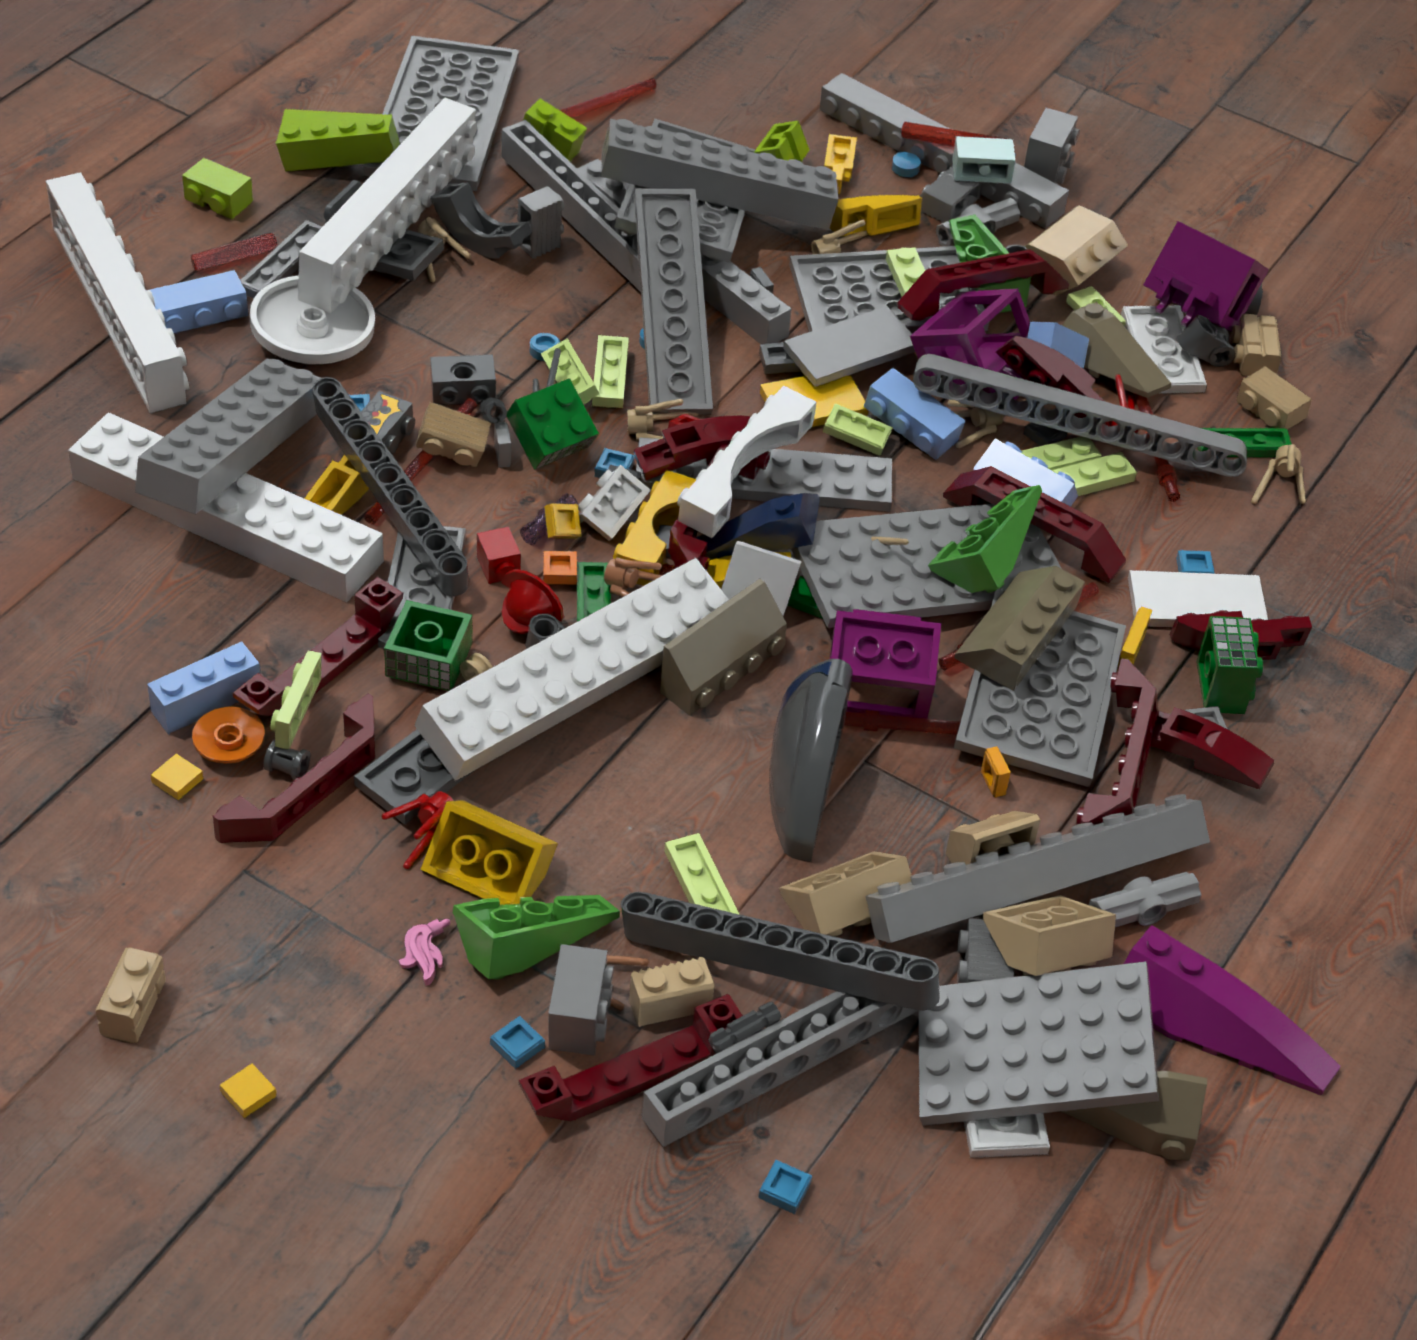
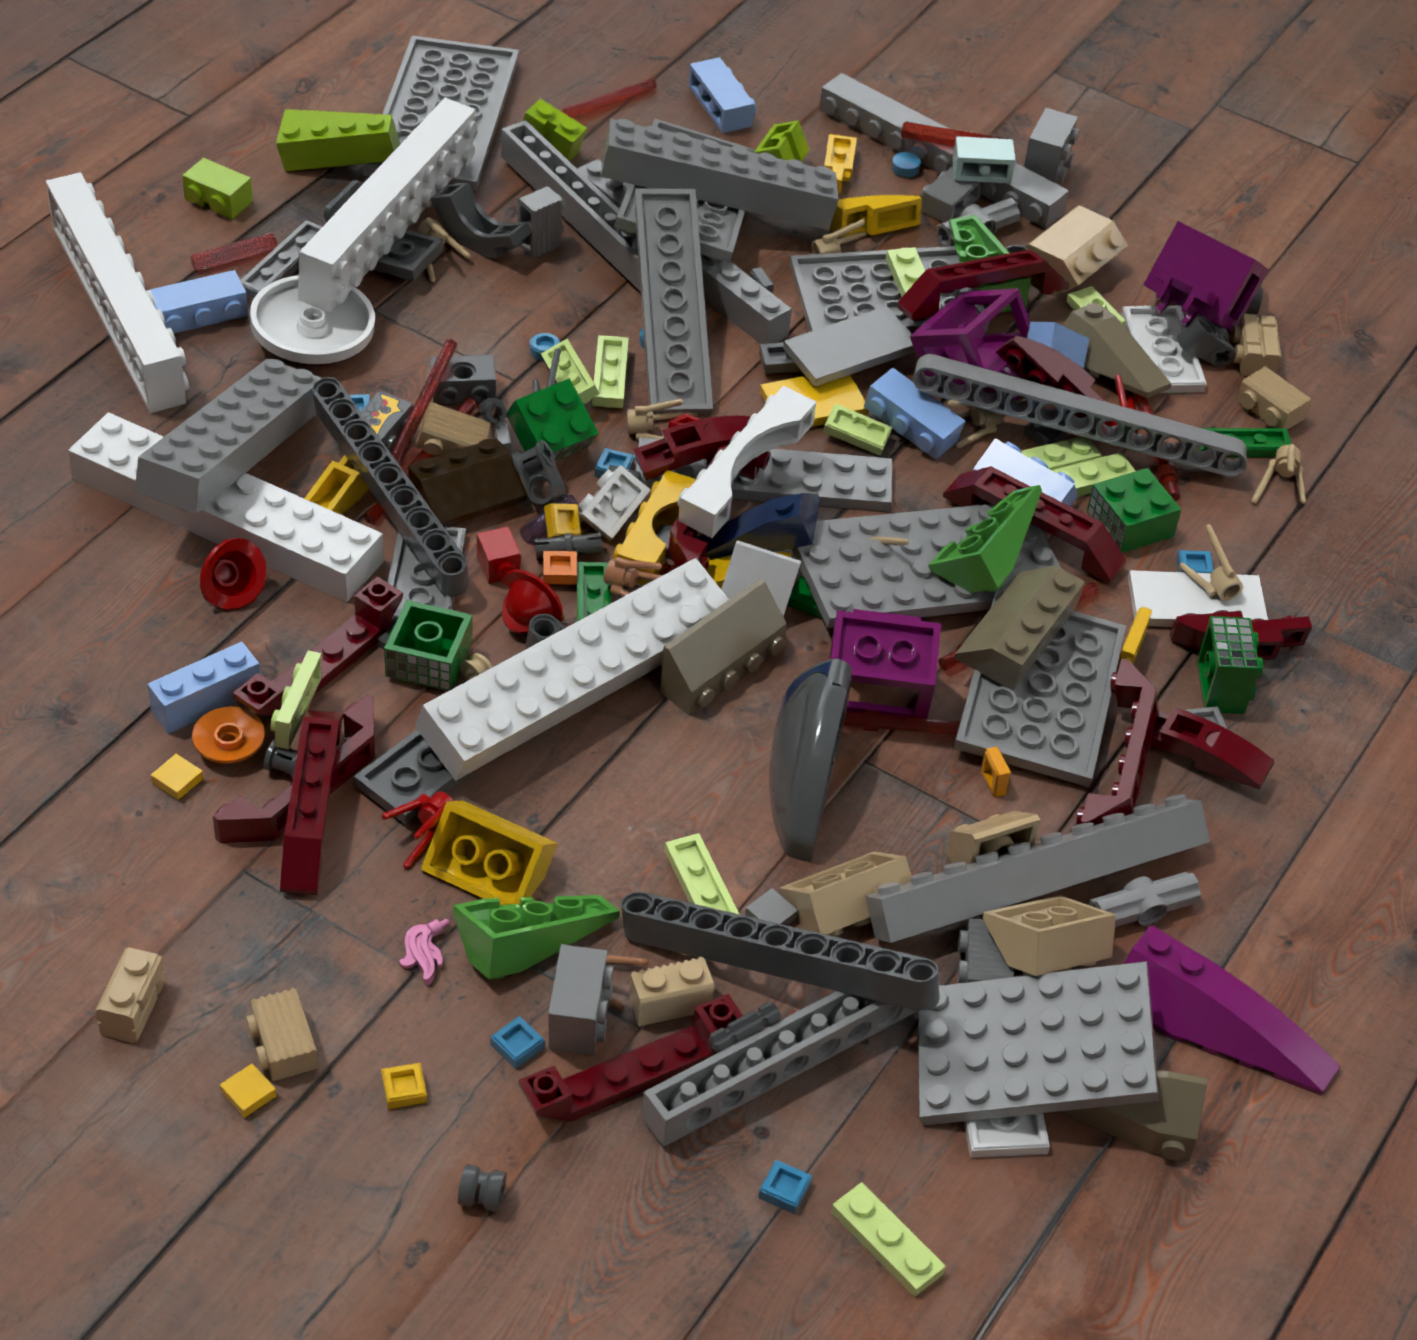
none -> red helmet [200,537,267,610]
none -> tan brick [245,988,318,1081]
none -> dark red slope [280,710,343,895]
none -> yellow tile [381,1063,427,1110]
none -> clear red bar [391,339,458,468]
none -> dark brown slope [408,438,527,527]
none -> dark grey wheel [457,1164,507,1213]
none -> dark grey piece [512,440,566,504]
none -> dark grey pin [535,533,603,560]
none -> light blue brick [688,57,756,133]
none -> light grey tile [745,888,798,925]
none -> yellowish green plate [831,1182,946,1298]
none -> green brick [1087,468,1182,553]
none -> tan plant [1179,524,1243,601]

